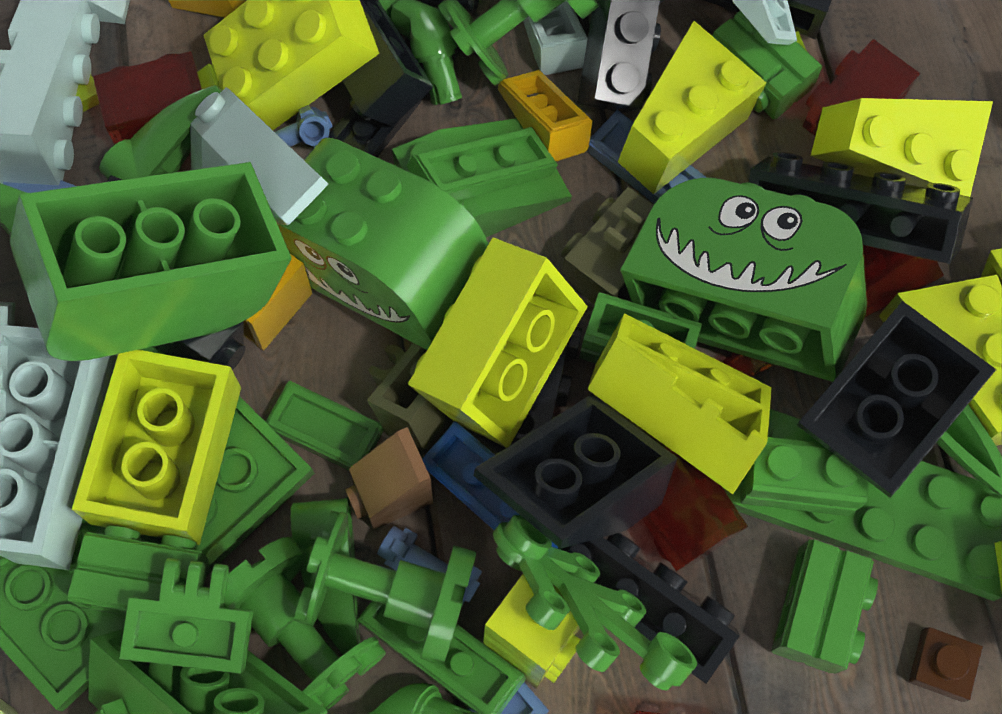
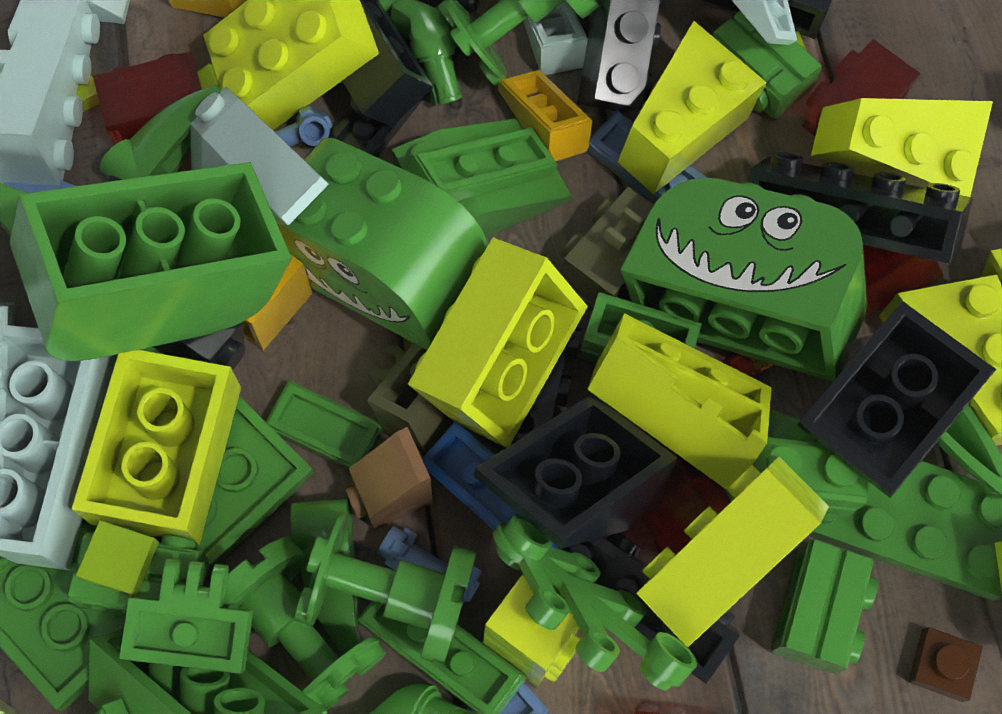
none -> lime tile [76,520,159,597]
none -> neon yellow wedge [636,456,829,648]

